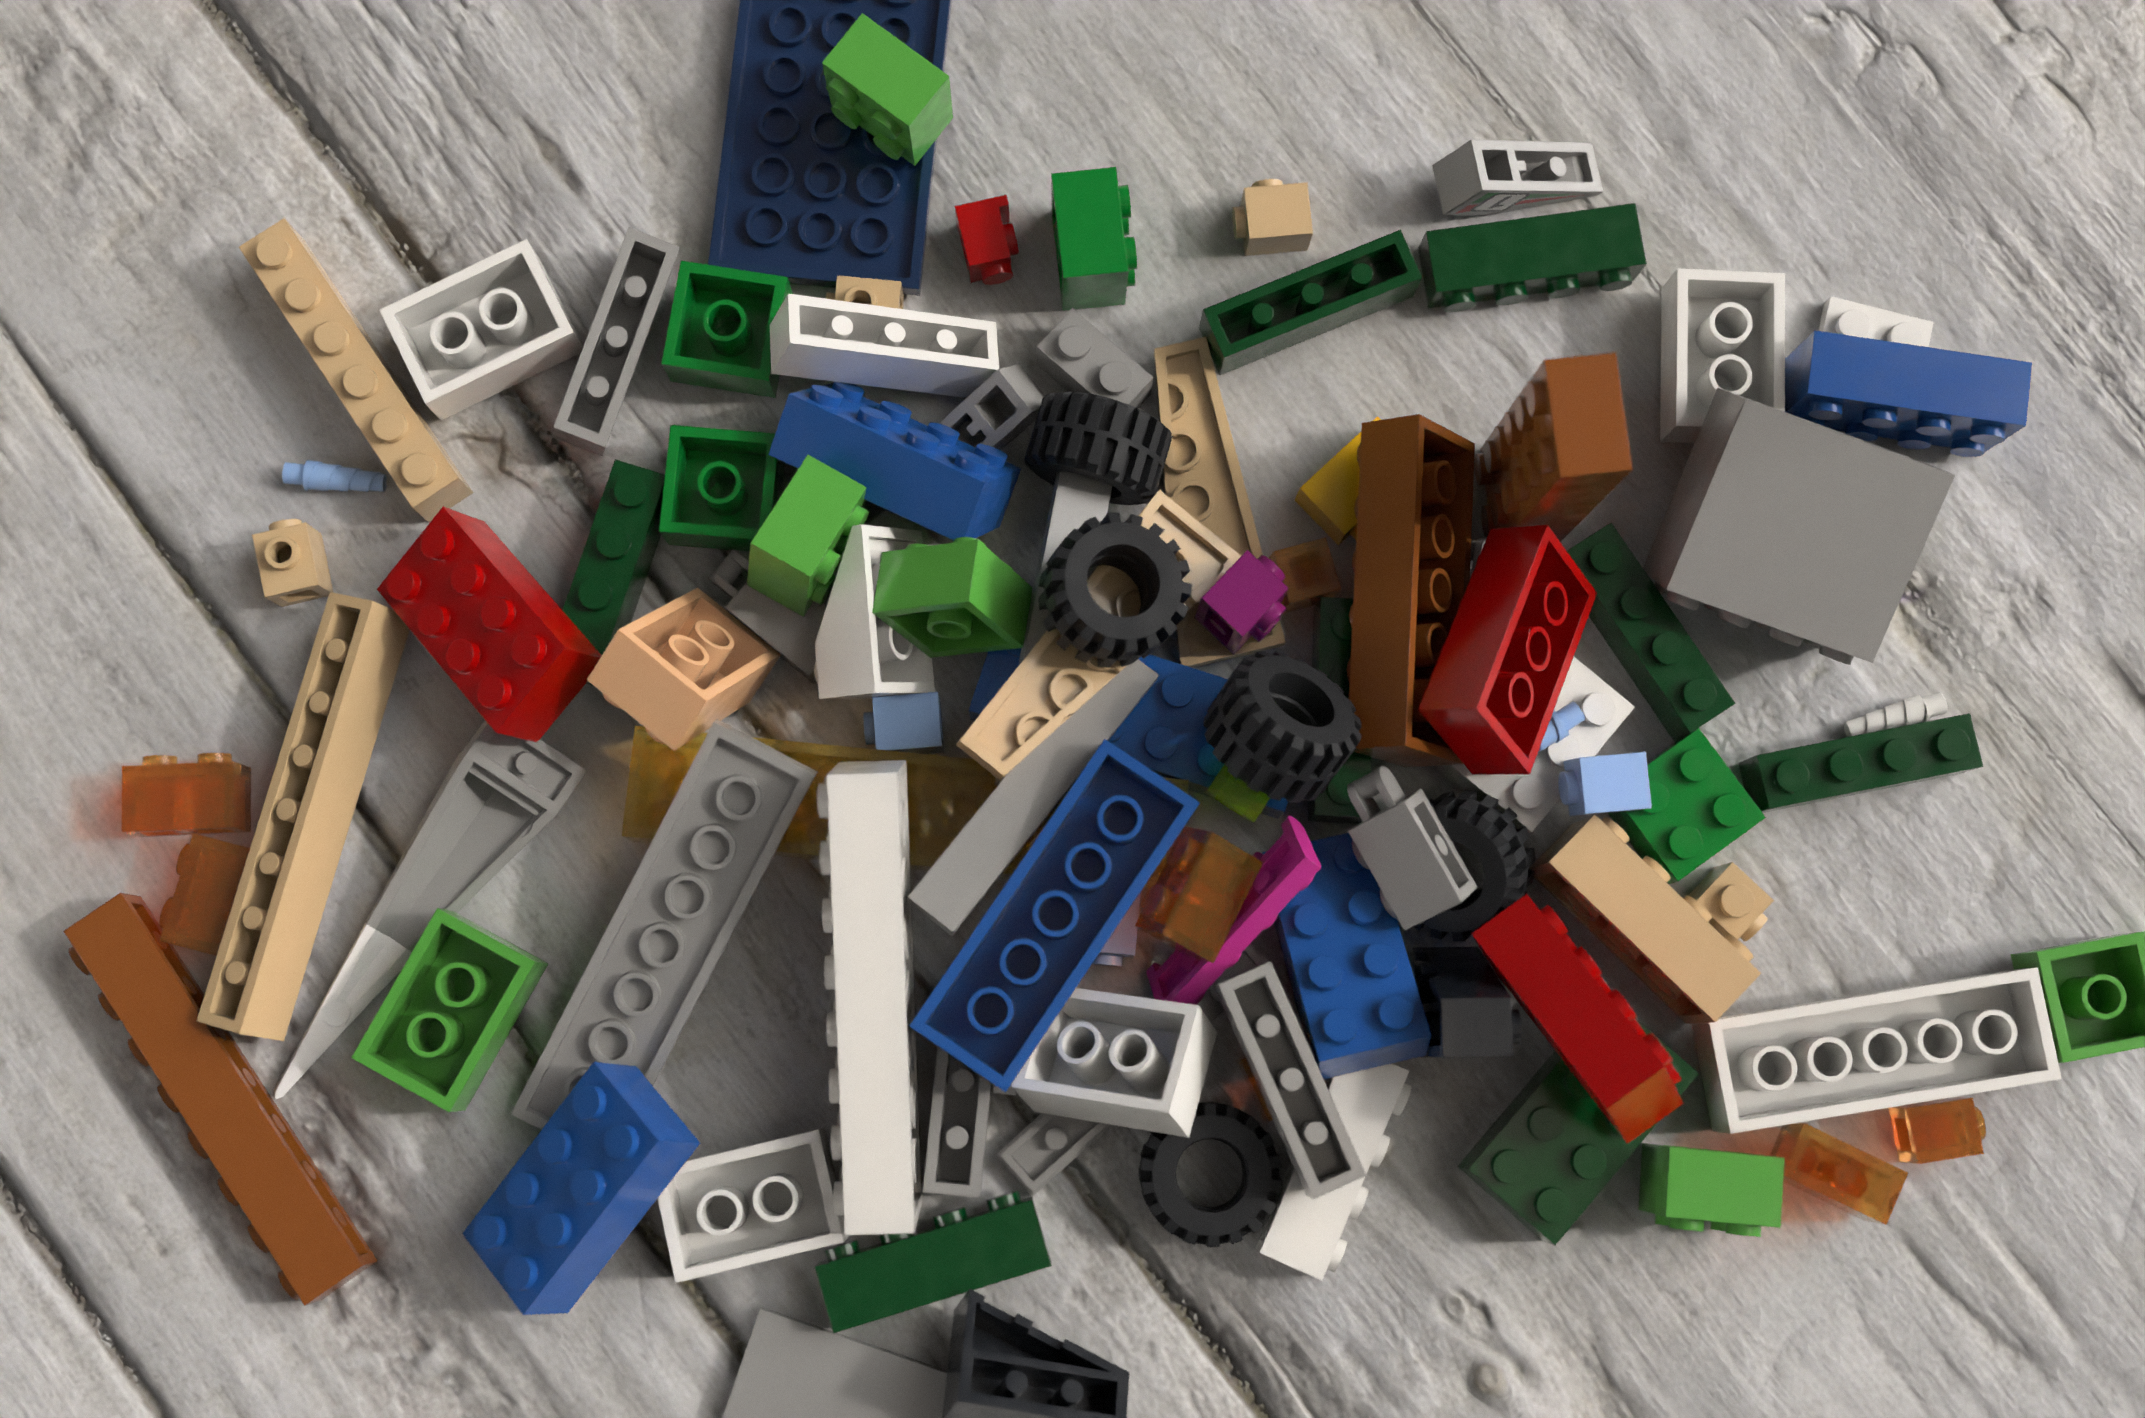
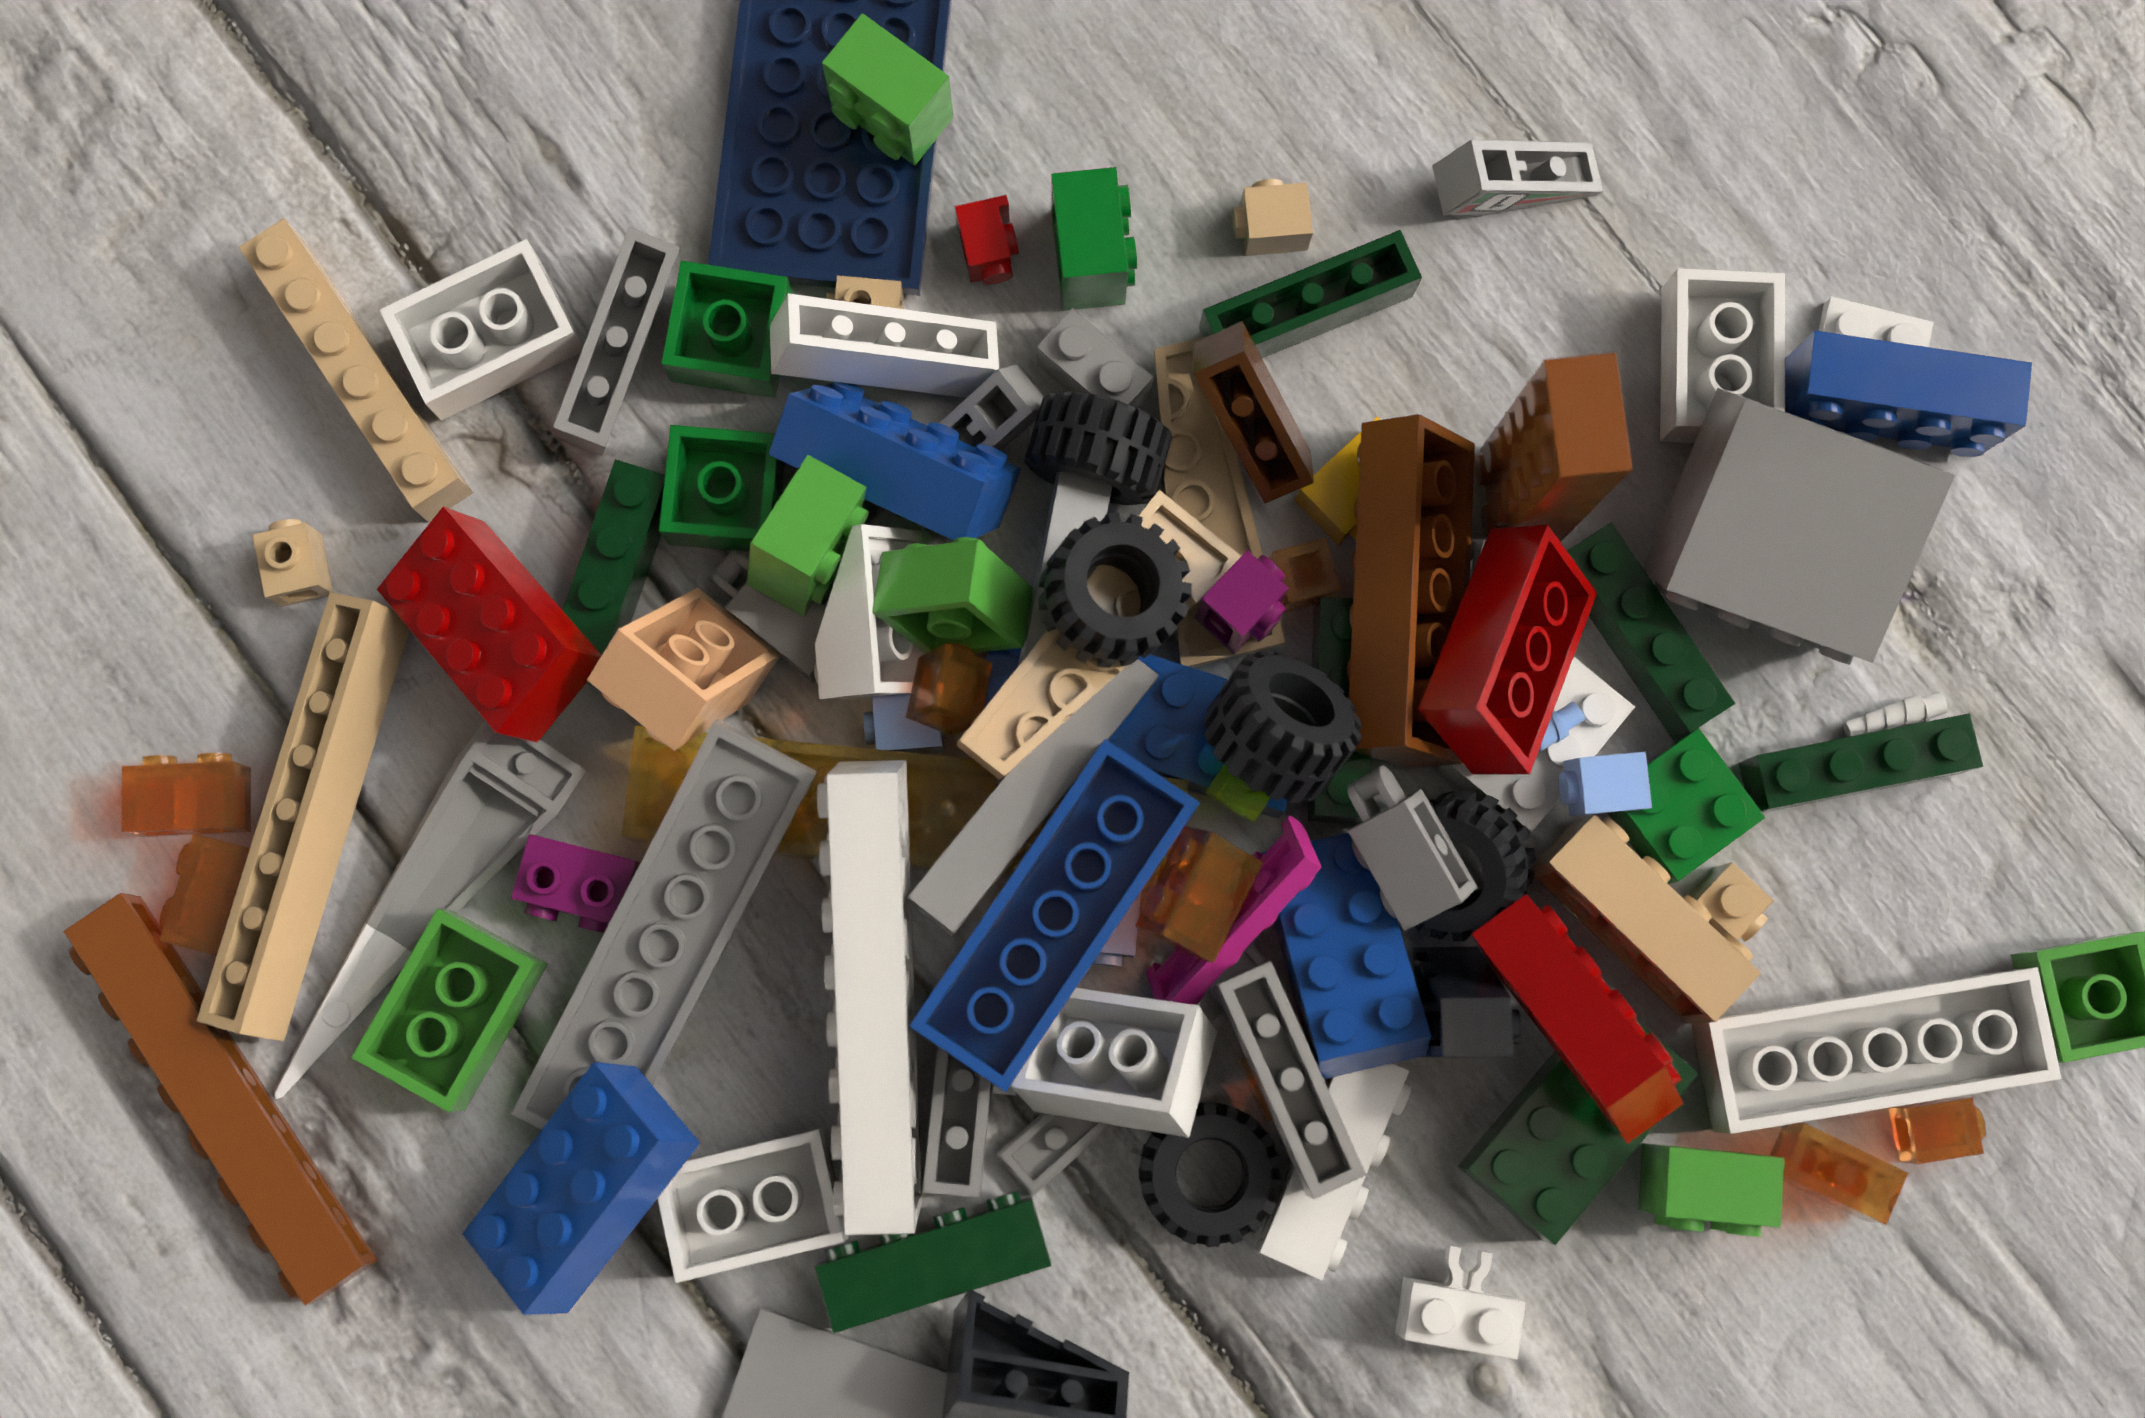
light blue animal [282,460,387,492] -> none
dark green brick [1418,203,1647,312] -> none
none -> magenta brick [511,834,640,933]
none -> clear orange brick [905,643,993,736]
none -> reddish brown brick [1193,321,1314,504]
none -> white brick [1395,1244,1526,1360]

